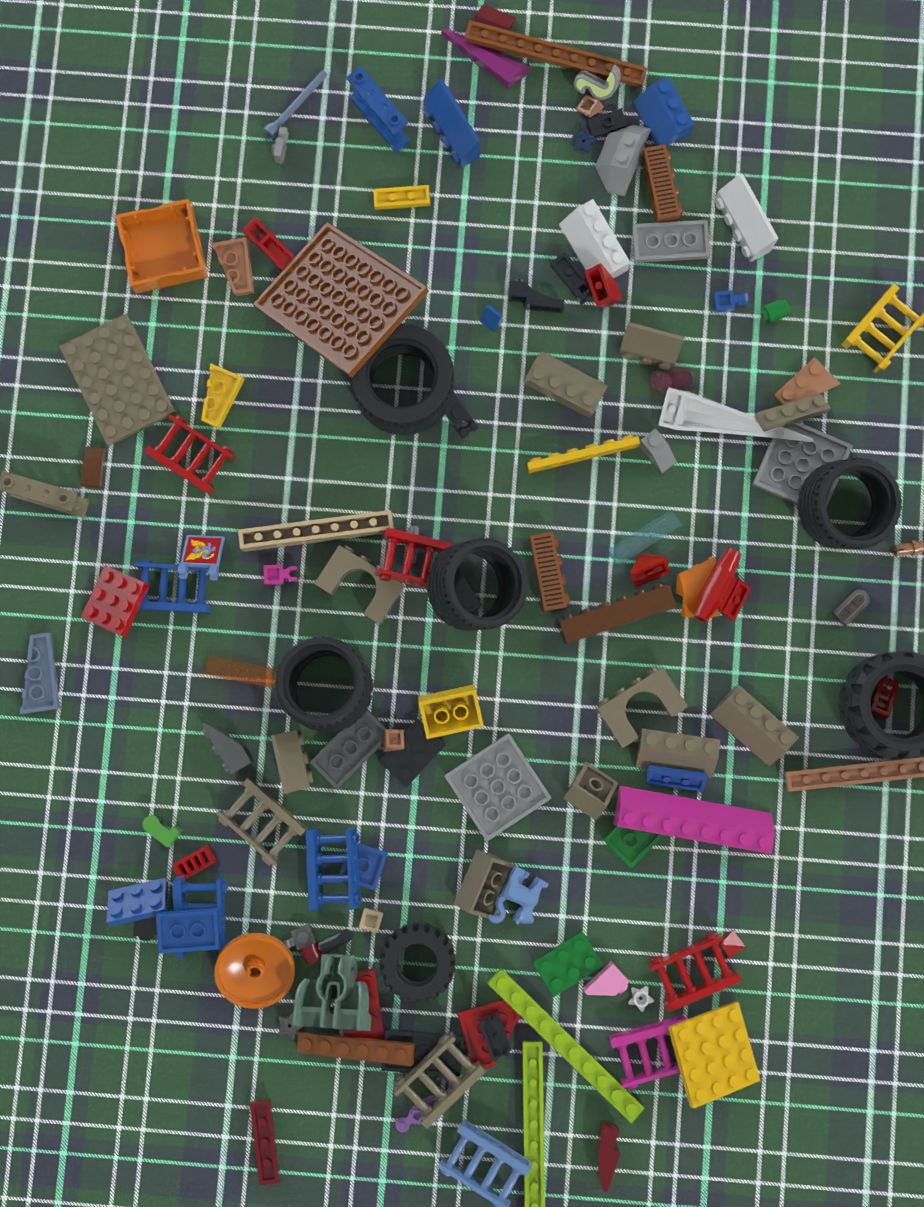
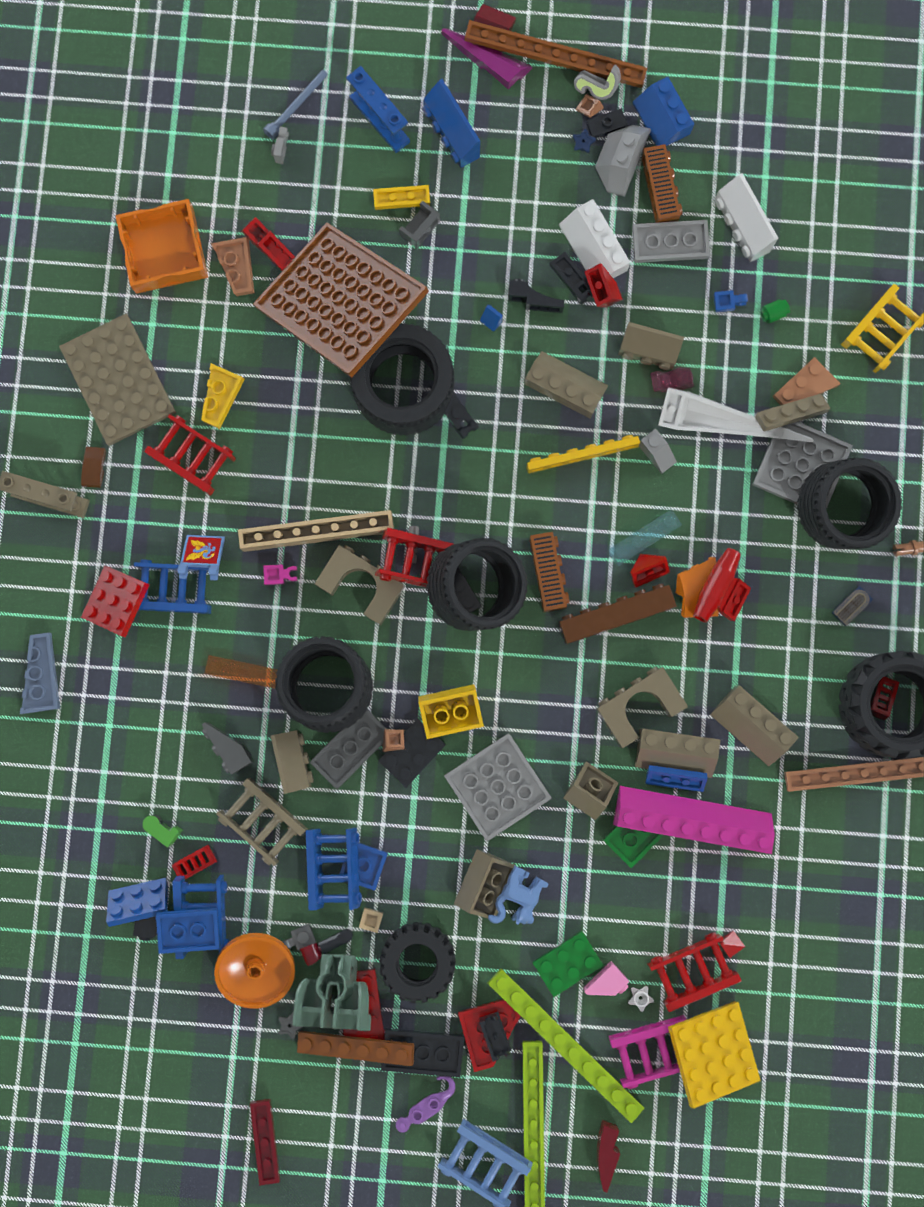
dark tan fence [394,1031,486,1129] -> none
none -> dark grey panel [399,201,440,249]

